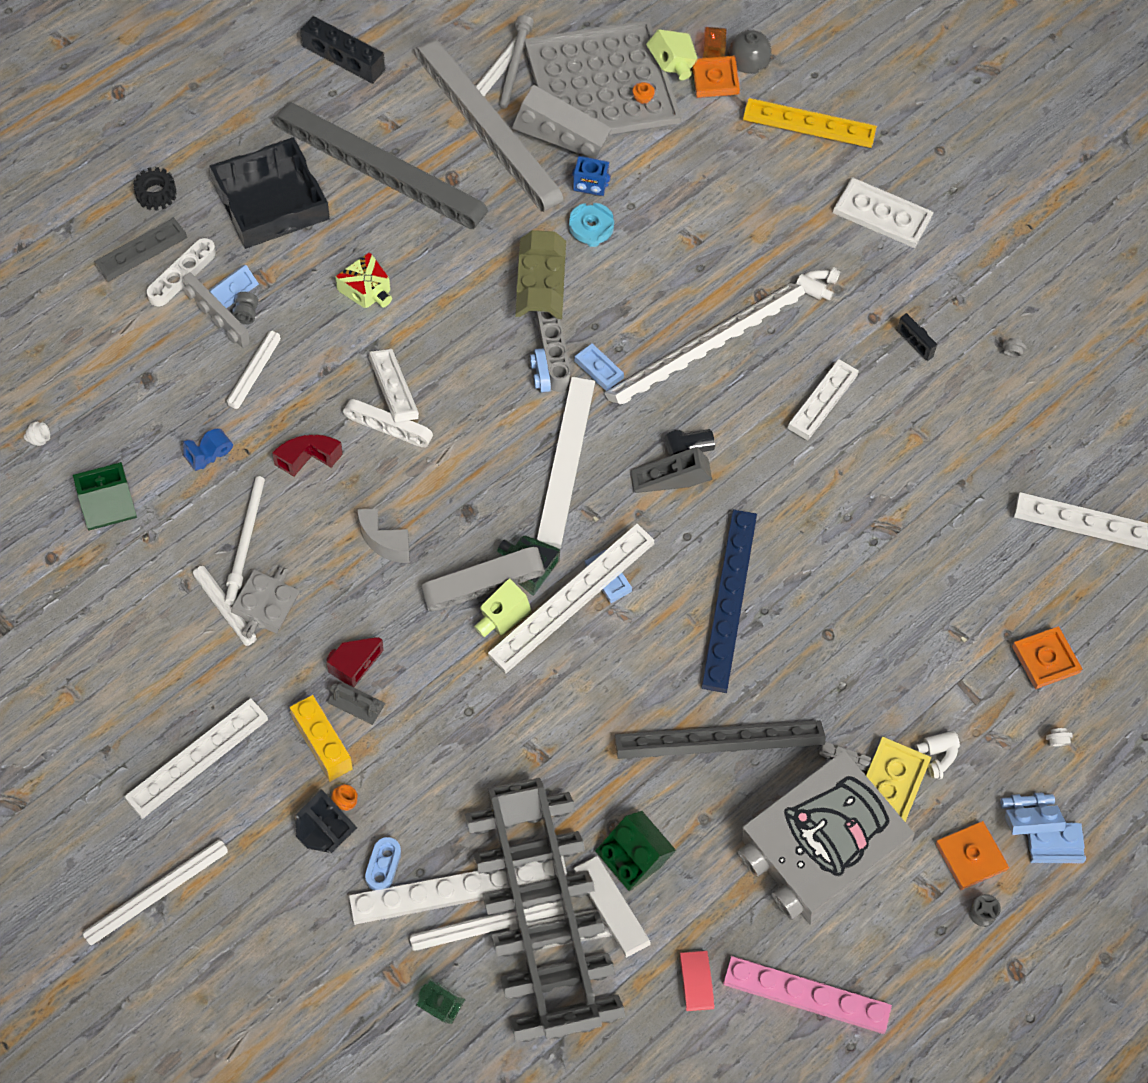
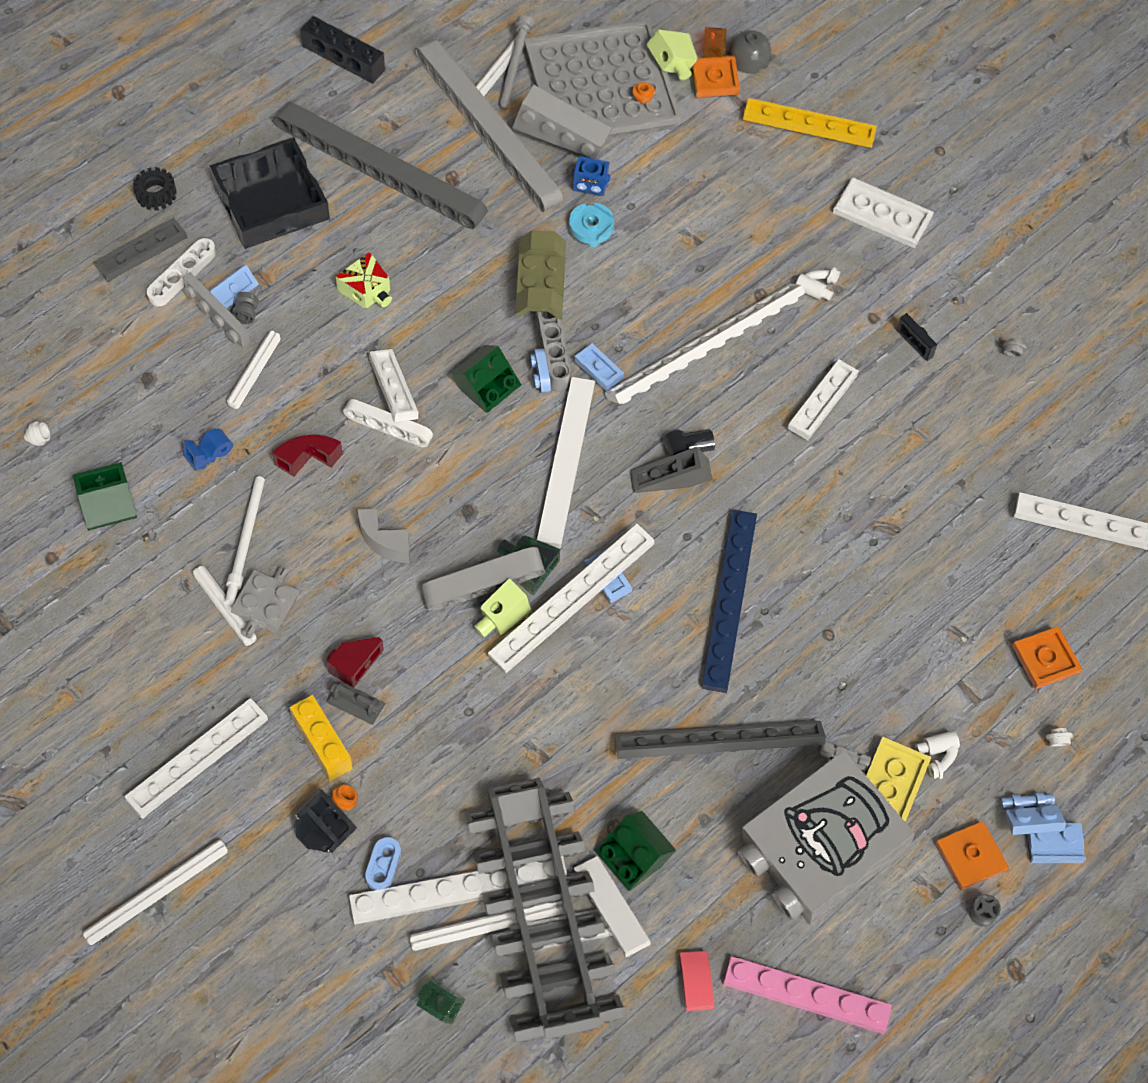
none -> dark green slope [450,345,522,413]

